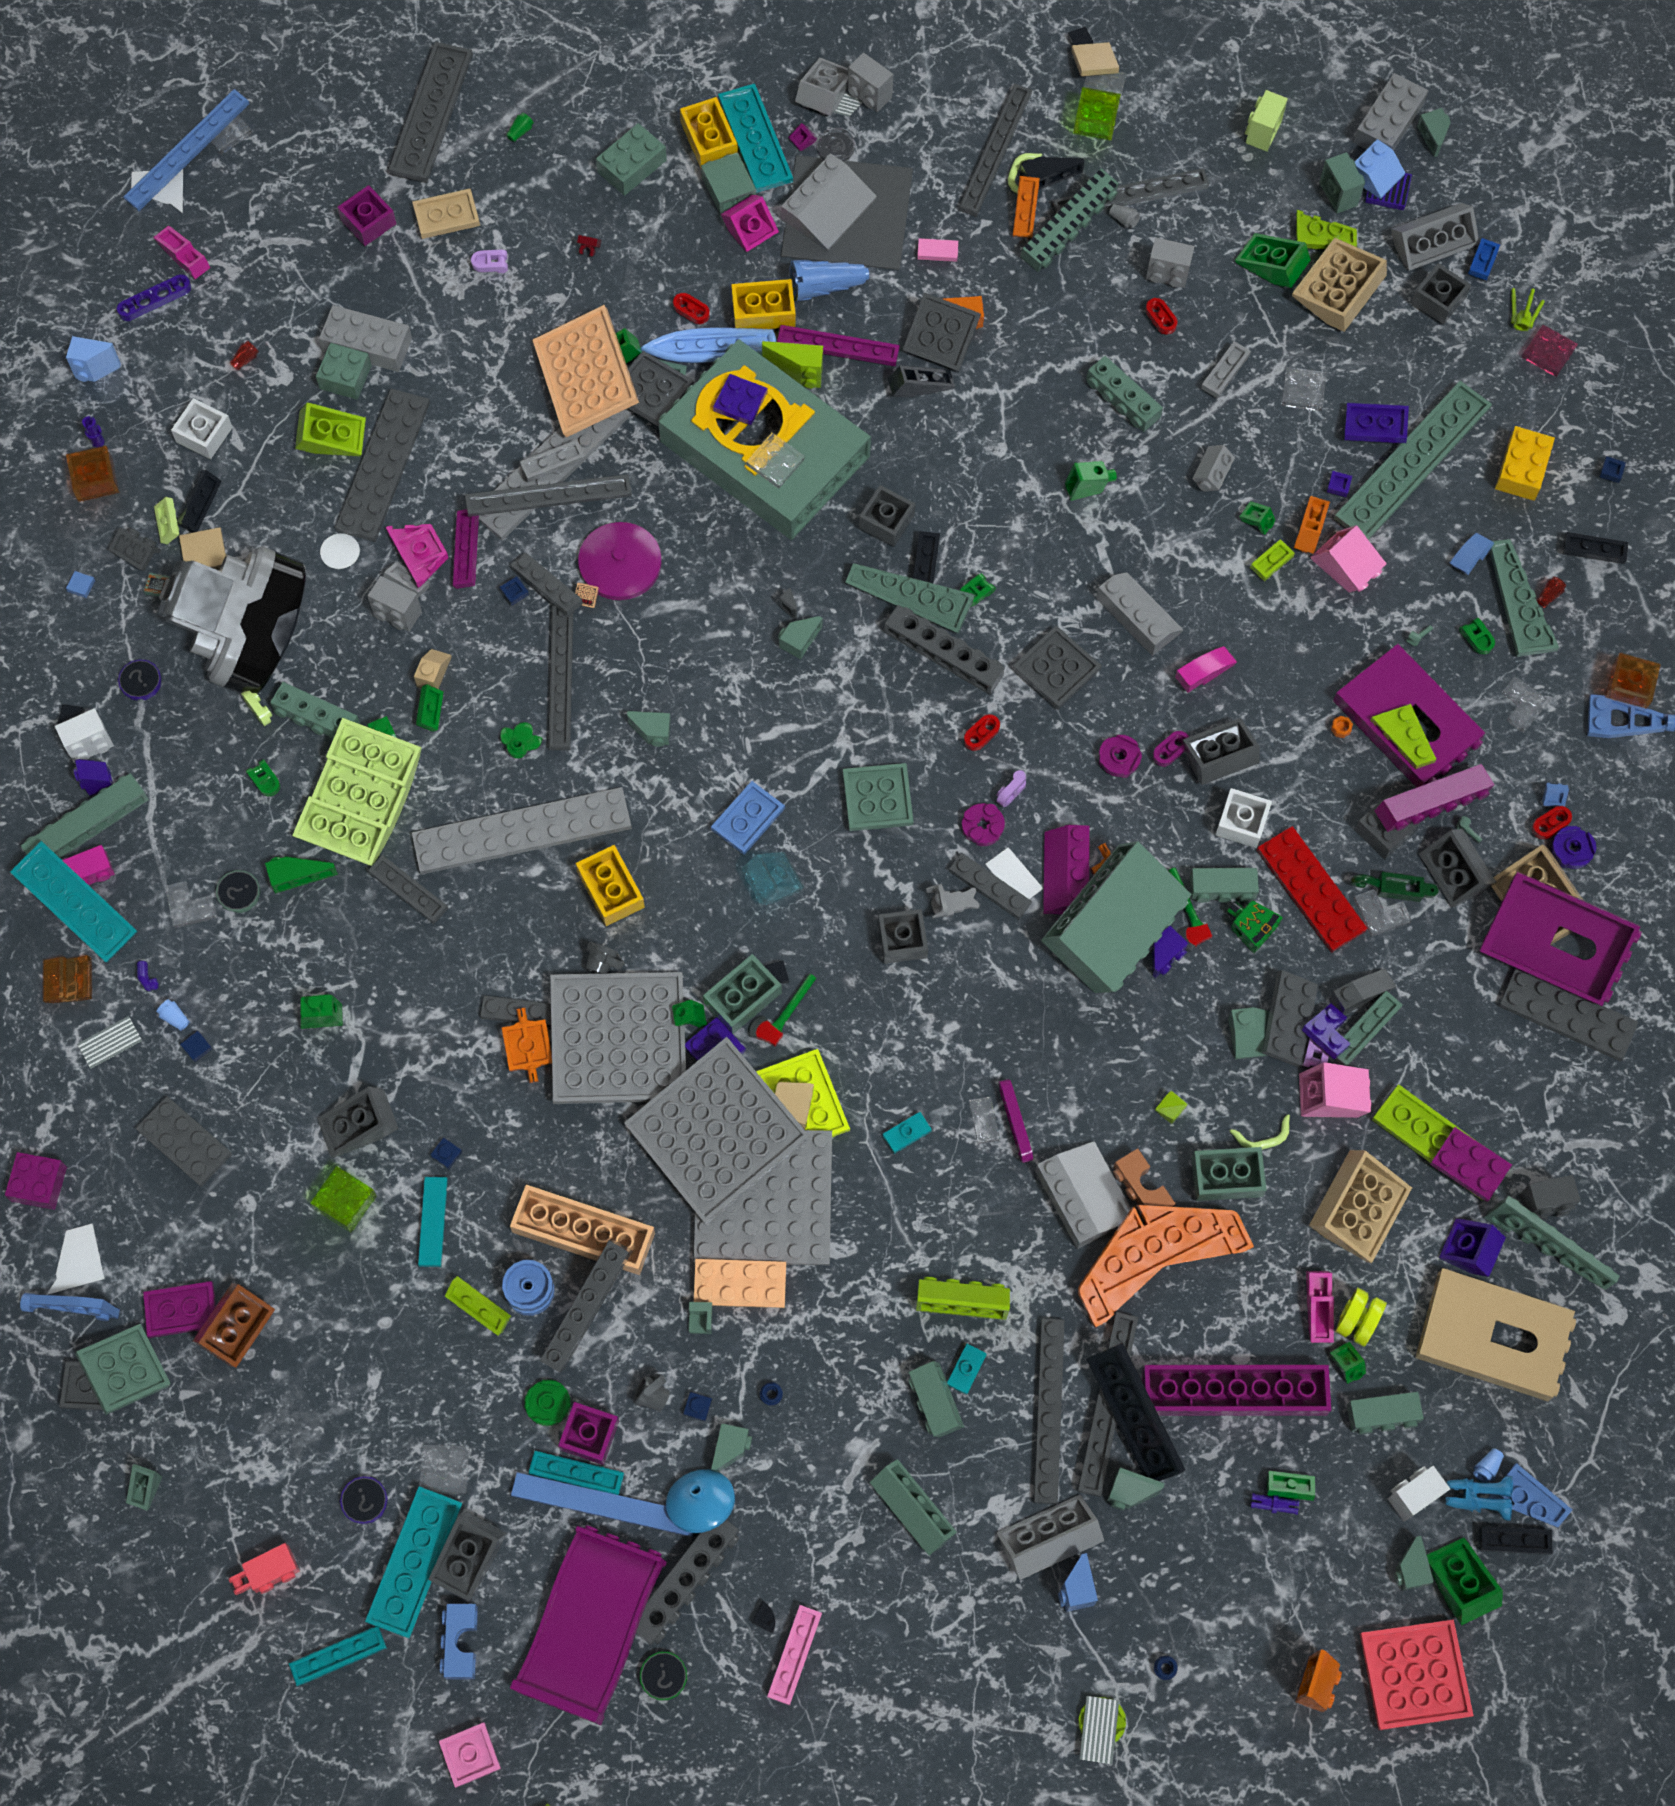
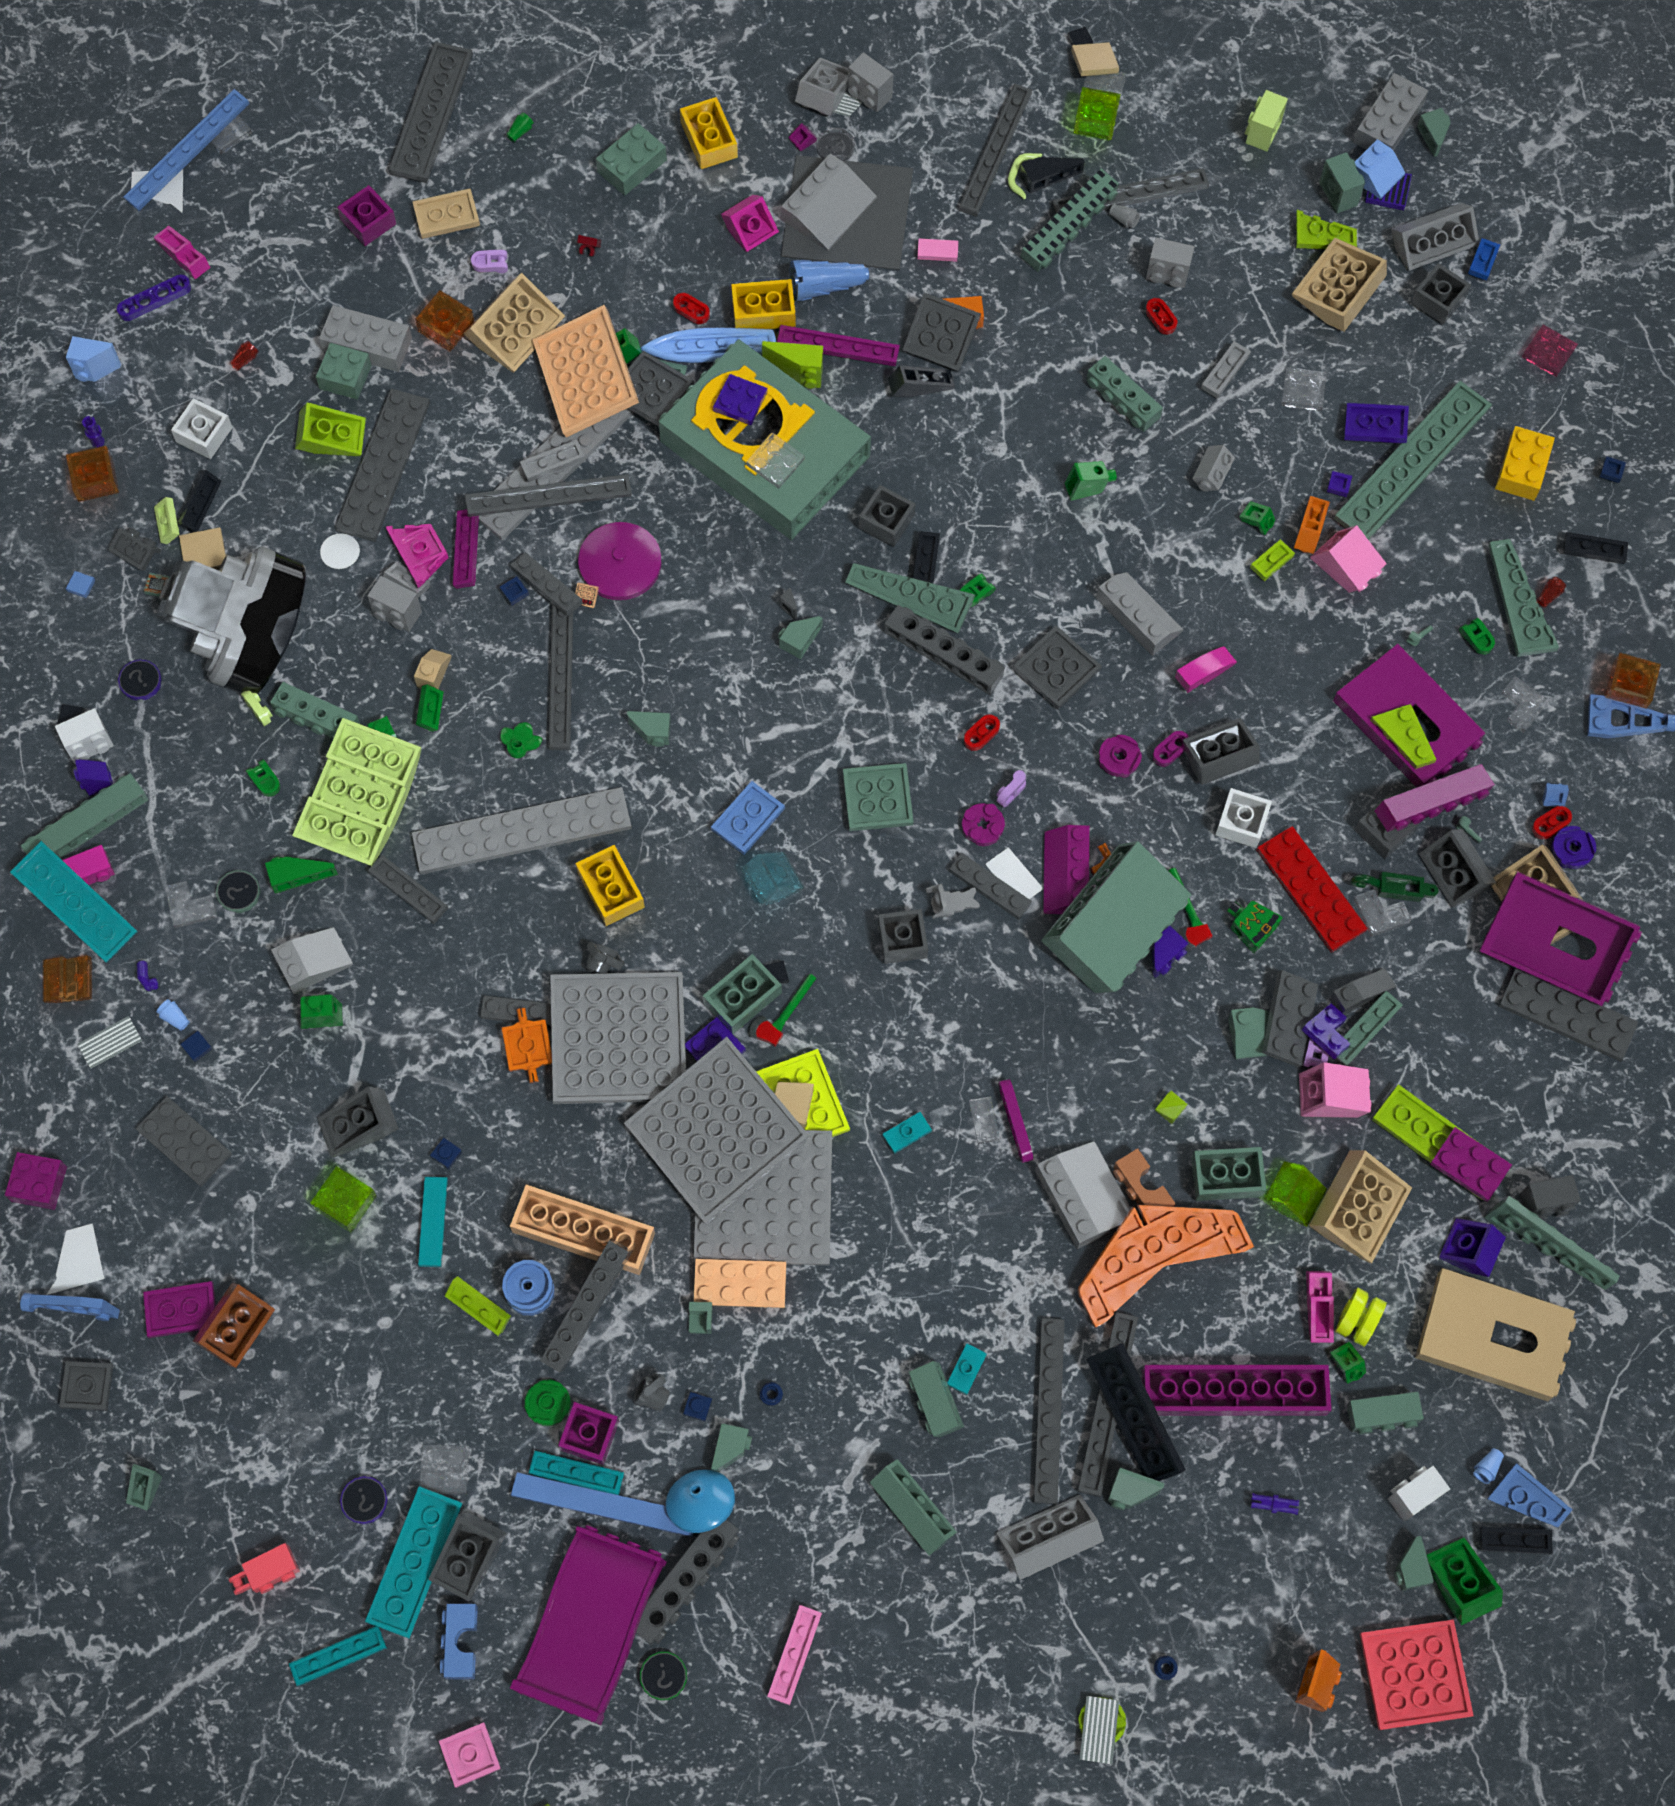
sand green plate [75,1324,171,1415] -> none
green bracket [672,1000,707,1028] -> none
sand green brick [701,152,756,214] -> none
teal plate [718,83,793,193] -> none
black tile [752,1601,775,1634] -> none
lime slope [916,1277,1010,1320] -> none
orange tile [1013,176,1040,239] -> none
medium blue slope [1058,1553,1098,1612] -> none
sand green brick [1190,868,1259,903] -> none
yellowish green animal [1230,1114,1290,1150] -> none
green slope [1235,233,1311,288] -> none
green plate [1267,1471,1315,1501] -> none
orange tile [1331,716,1353,738] -> none
dark azure piece [1445,1476,1513,1521] -> none
medium blue slope [1450,533,1494,575] -> none
lime plant [1511,288,1545,331] -> none
none -> light grey slope [271,927,353,994]
none -> clear orange brick [415,290,474,352]
none -> tan slope [463,273,565,373]
none -> clear neon green slope [1264,1161,1327,1227]

